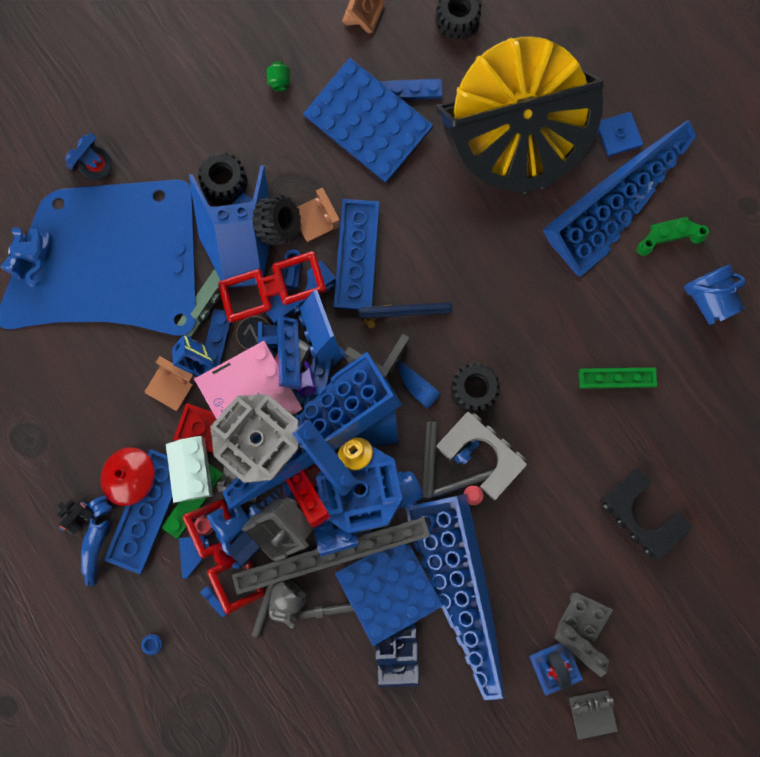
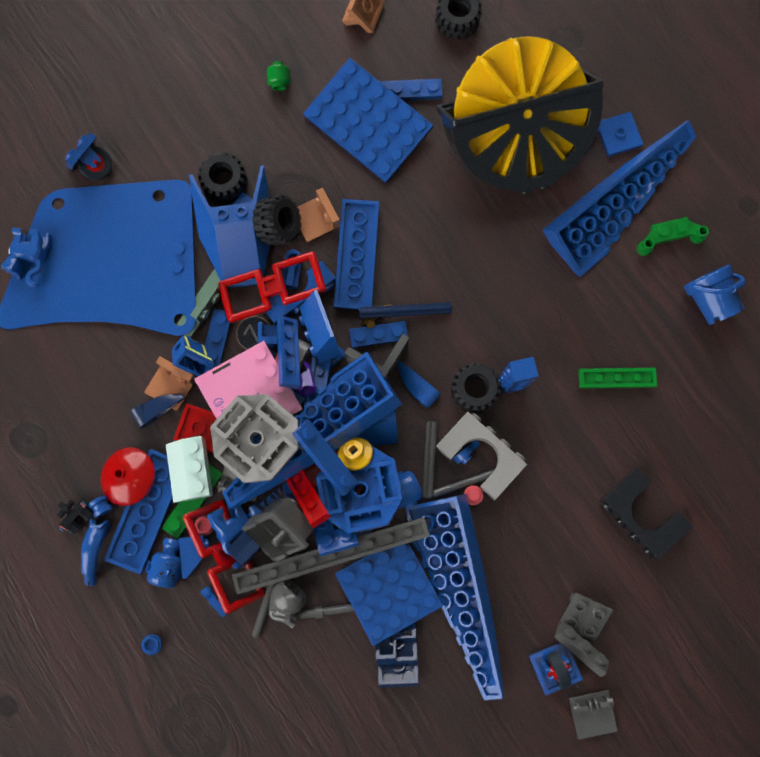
none -> dark blue piece [130,394,185,429]
none -> blue piece [145,538,182,588]
none -> blue plate [349,321,408,349]
none -> blue brick [498,357,539,394]

